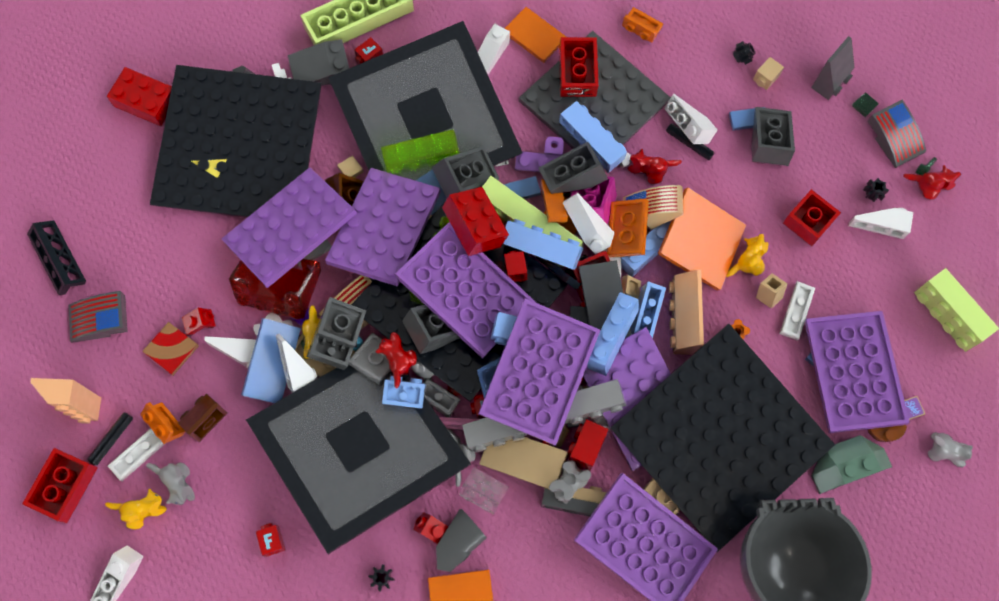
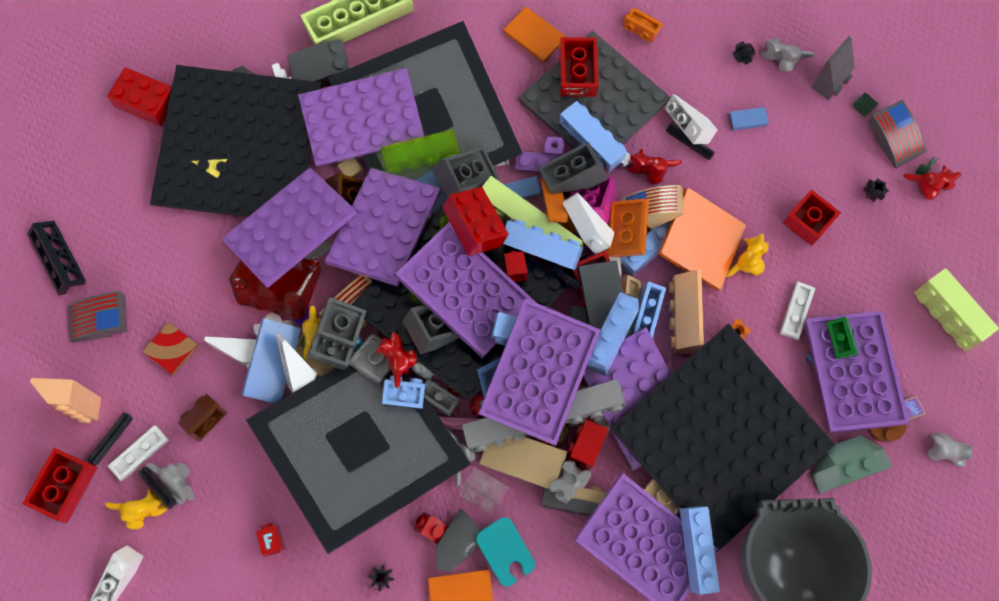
orange bracket [140,402,185,444] -> none
red bracket [181,308,216,335] -> none
red brick [354,37,383,65] -> none
white slope [478,24,510,74] -> none
dark grey slope [751,107,795,166] -> none
tan brick [753,57,784,90] -> none
tan brick [756,273,787,308] -> none
white slope [848,208,913,239] -> none
none -> black axle [138,466,176,509]
none -> medium lavender plate [298,68,425,167]
none -> teal piece [476,517,535,587]
none -> light blue brick [680,506,720,595]
none -> light grey animal [761,36,815,72]
none -> green slope [827,316,859,359]

